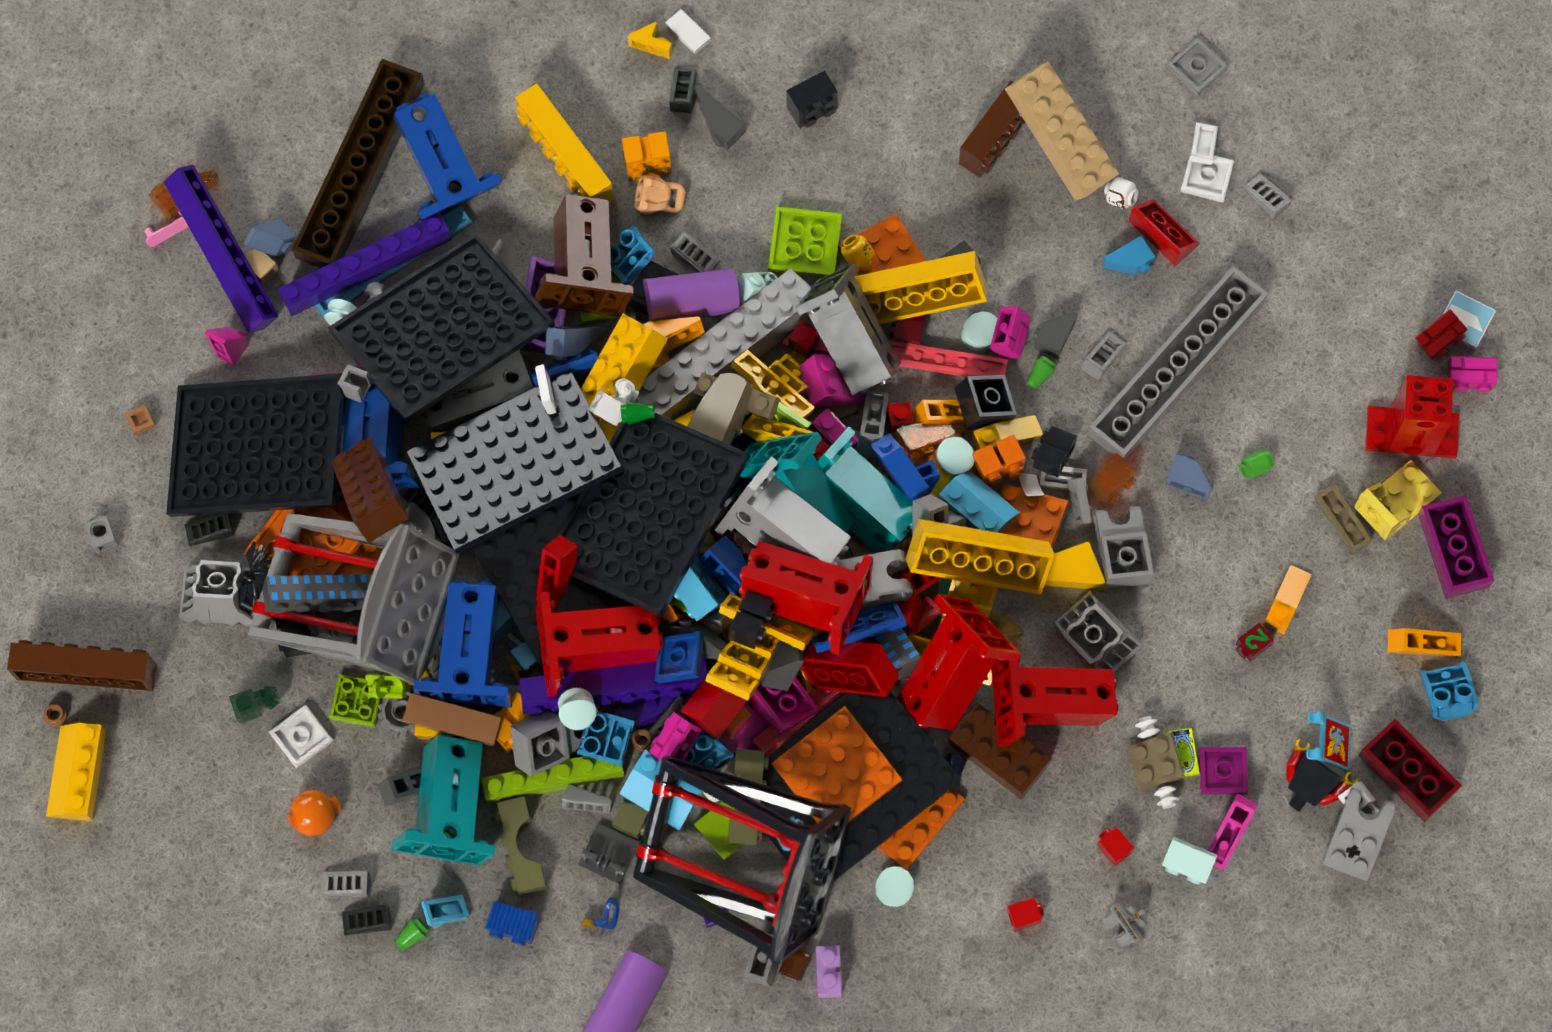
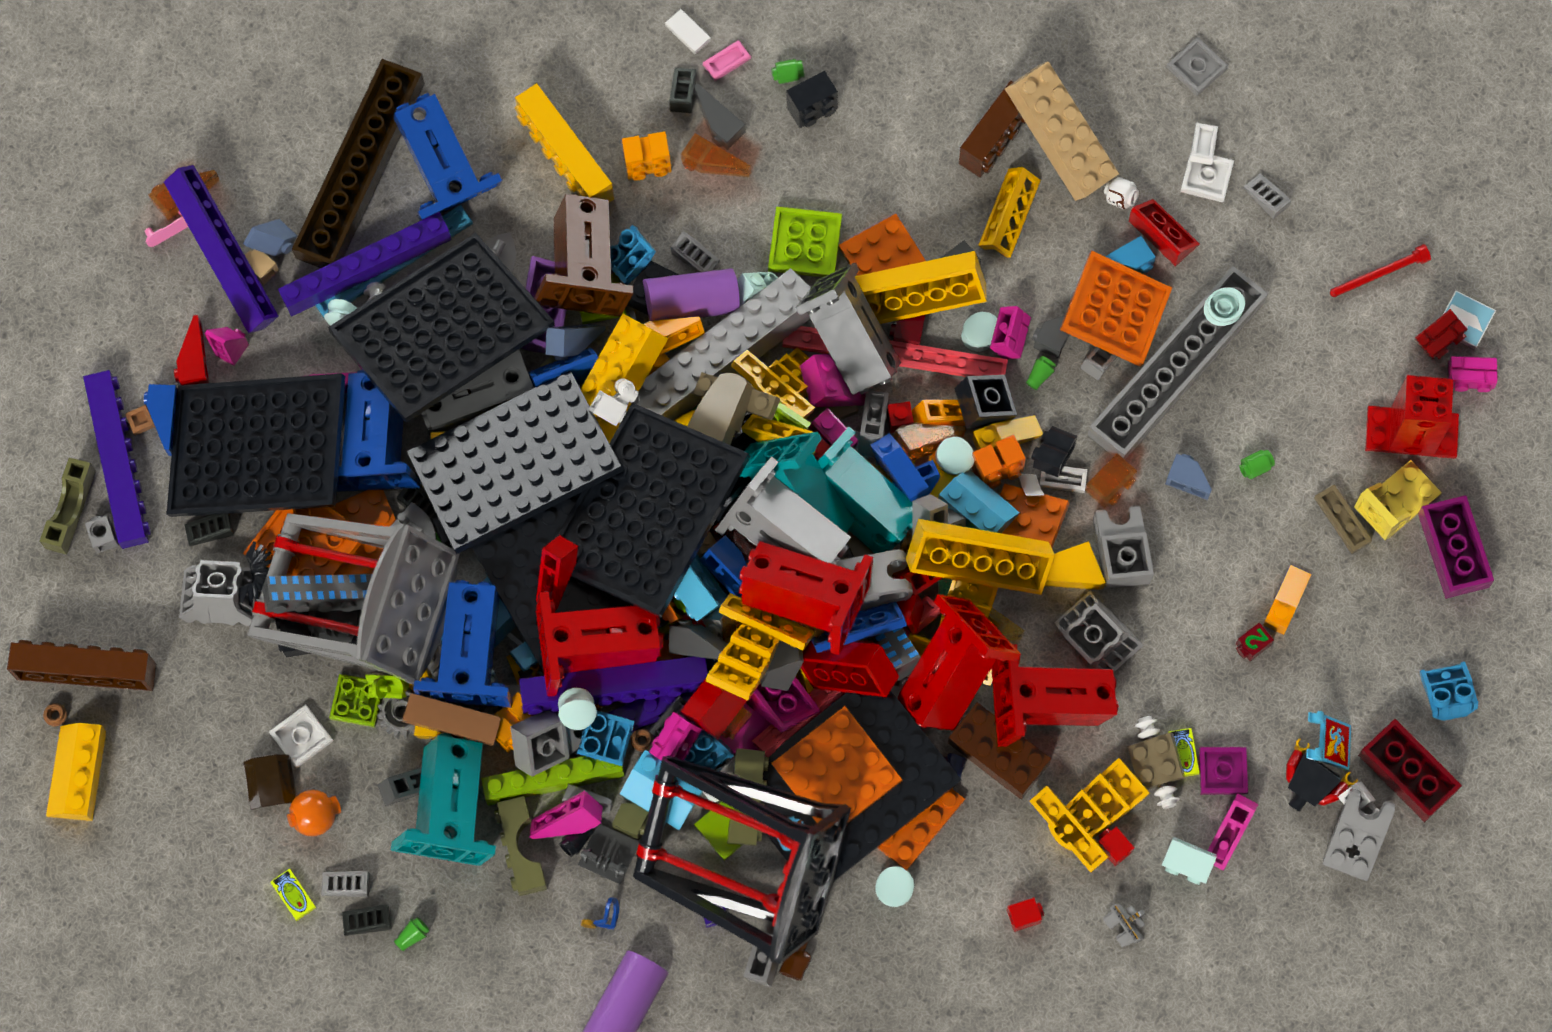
clear green brick [229,686,280,723] -> none
reddish brown brick [331,437,409,543] -> none
light grey window [338,364,372,403] -> none
medium azure slope [421,895,469,929] -> none
blue brick [485,901,540,946] -> none
white tile [535,364,557,415] -> none
green cone [621,402,655,425] -> none
yellow slope [628,22,673,59] -> none
light nougat piece [634,172,686,215] -> none
blue tile [655,631,704,683] -> none
black piece [728,591,775,650] -> none
dark red brick [789,320,820,359] -> none
lavender piece [816,946,842,998] -> none
yellow head [841,235,874,268] -> none
light grey plate [1067,477,1092,525] -> none
light orange slope [1387,628,1461,656] -> none
none -> olive arch [39,457,96,555]
none -> dark purple brick [83,370,151,549]
none -> blue slope [144,384,177,456]
none -> red slope [174,315,209,385]
none -> dark brown slope [243,754,296,810]
none -> tile [271,869,316,921]
none -> dark pink slope [530,790,603,839]
none -> black cone [559,828,594,857]
none -> clear orange slope [681,133,751,177]
none -> bright pink tile [703,40,751,81]
none -> bright green brick [771,59,804,84]
none -> yellow fence [978,167,1041,258]
none -> yellow slope [1030,758,1150,872]
none -> orange plate [1060,251,1172,367]
none -> light aqua piece [1204,287,1245,326]
none -> red piece [1330,244,1431,297]

